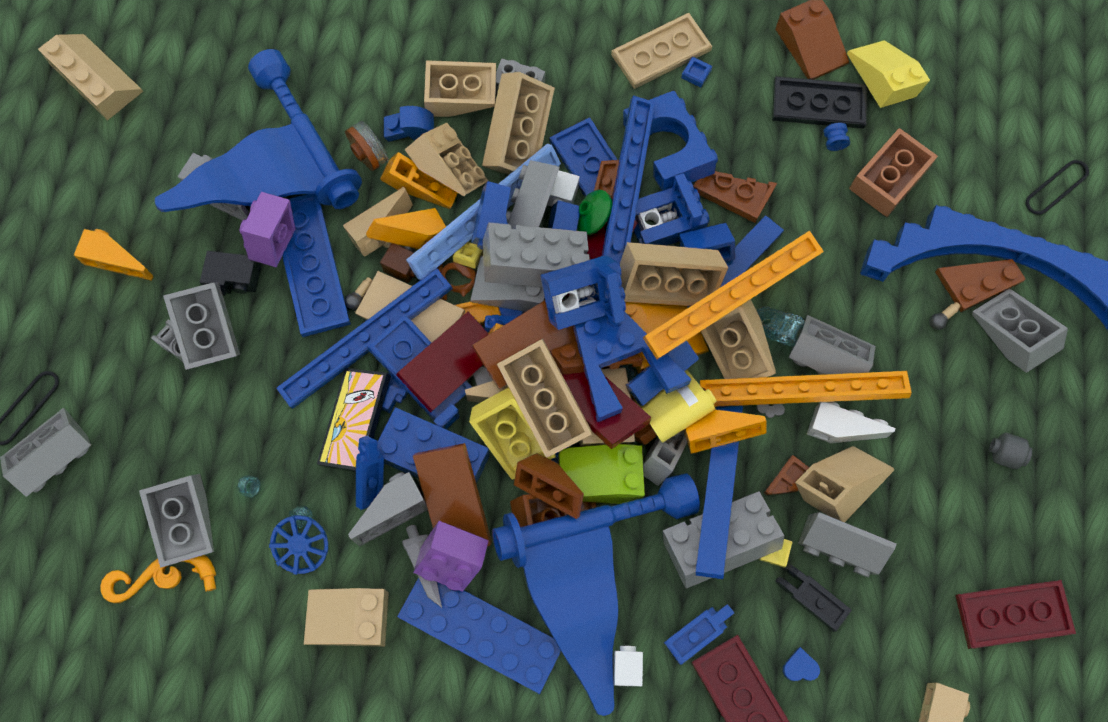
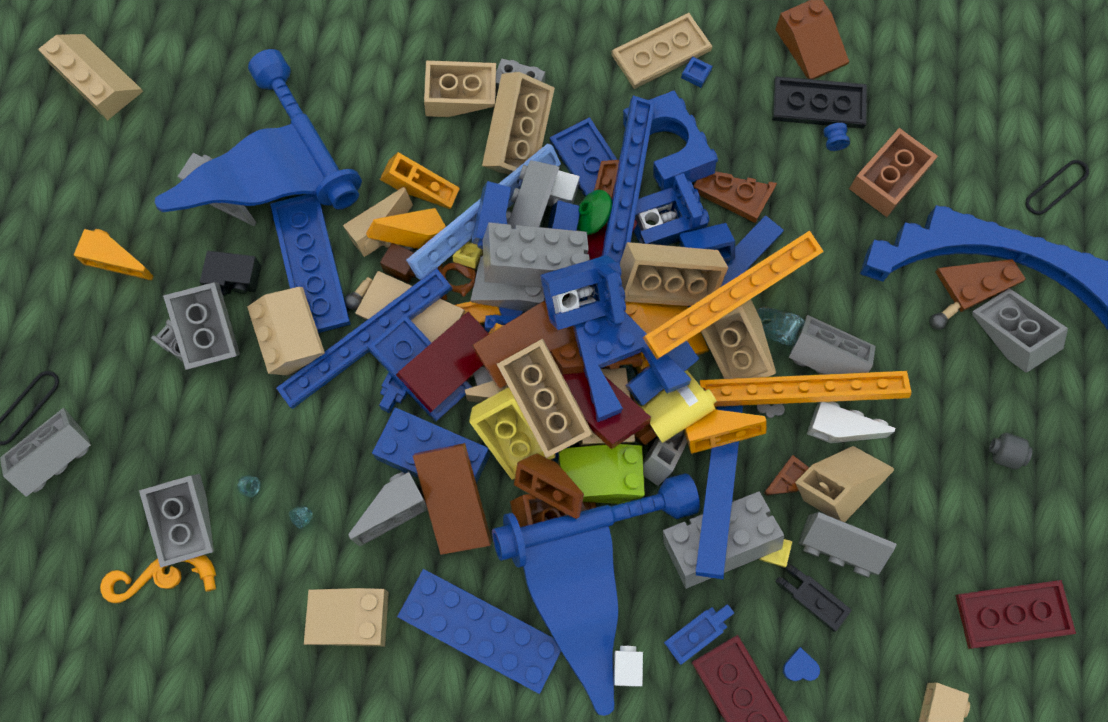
medium lavender brick [240,192,295,267] -> none
blue wheel [269,515,328,575] -> none
tile [317,368,391,472] -> none
piece [345,120,388,171] -> none
blue hinge [356,435,384,510] -> none
blue brick [384,106,434,141] -> none
light grey bar [402,525,442,608] -> none
tan slope [405,123,488,196] -> none
medium lavender brick [413,521,489,592] -> none
blue tile [433,404,460,430] -> none
light yellow slope [847,40,930,108] -> none
none -> tan slope [247,287,325,376]

